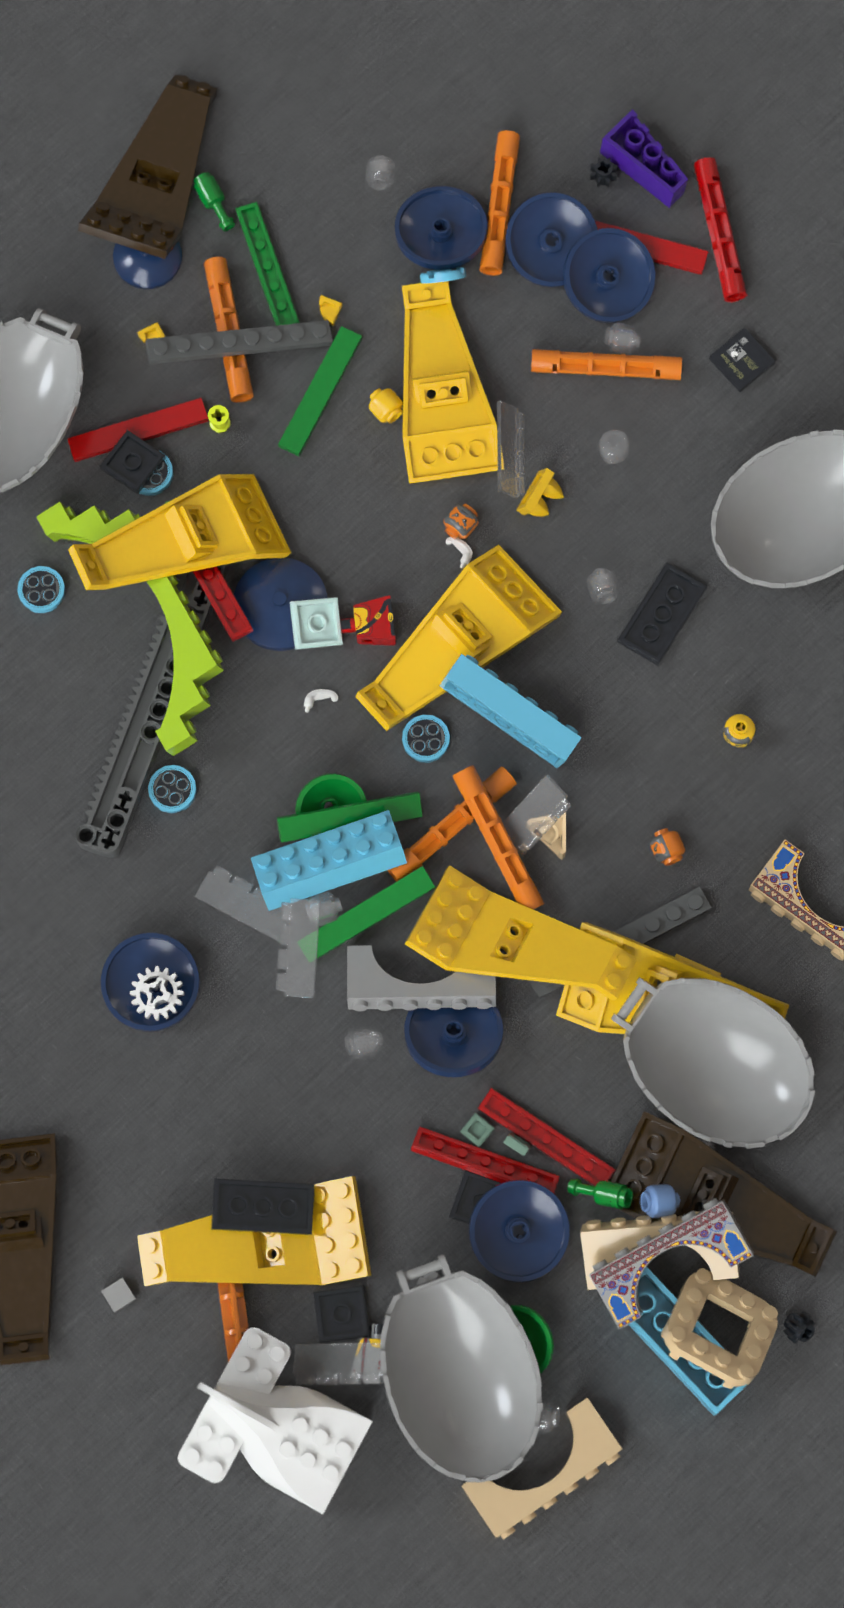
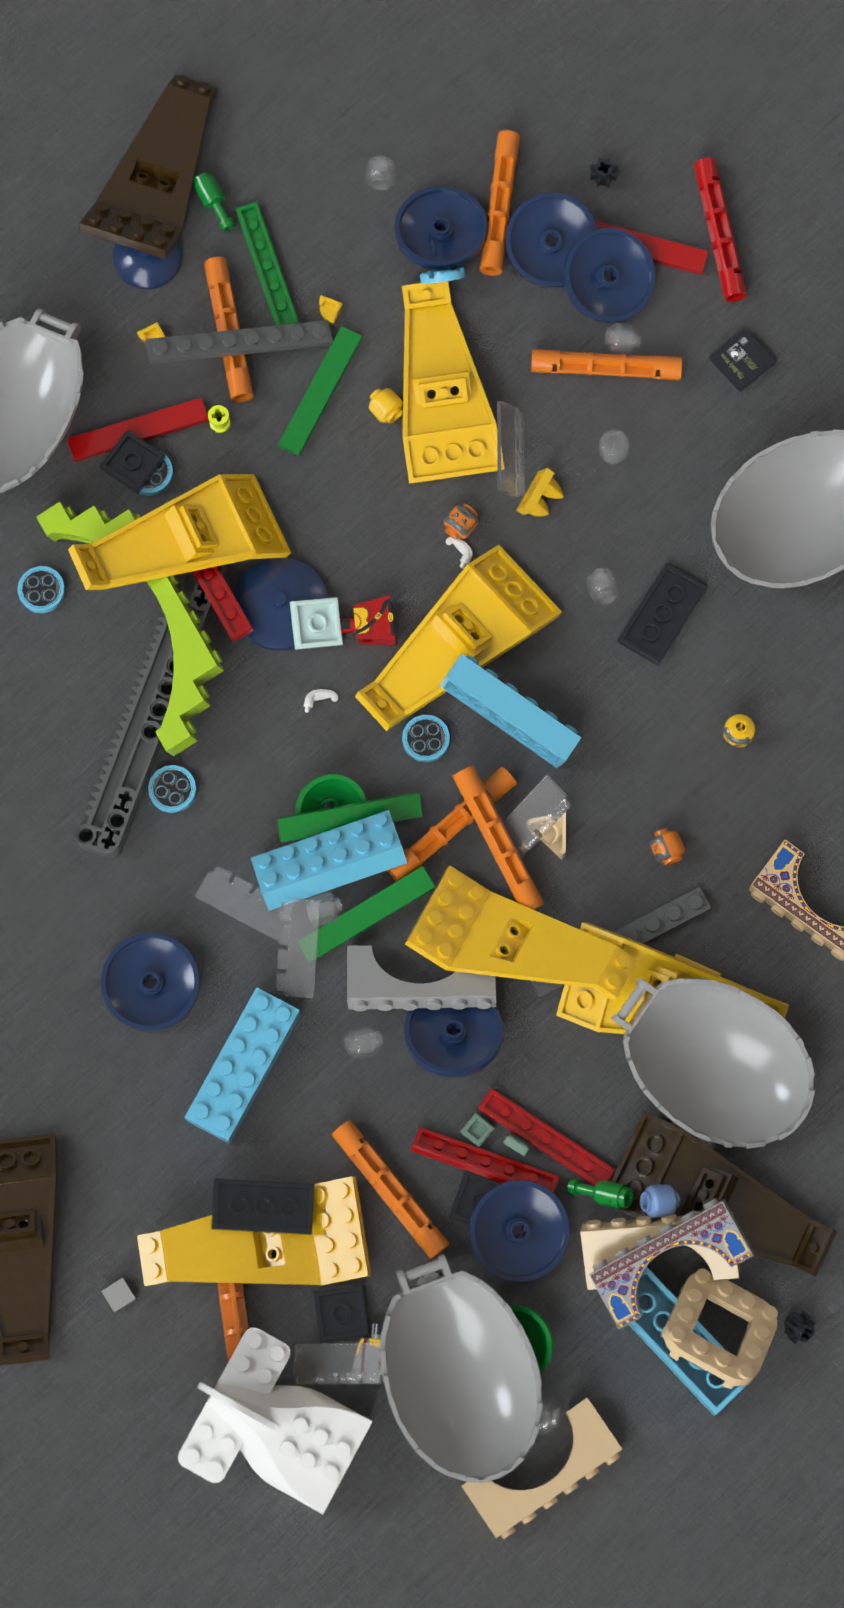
white gear [130,966,184,1021] -> none
dark purple wedge [600,109,688,208] -> none
none -> medium azure brick [185,987,301,1144]
none -> orange piece [332,1120,450,1260]

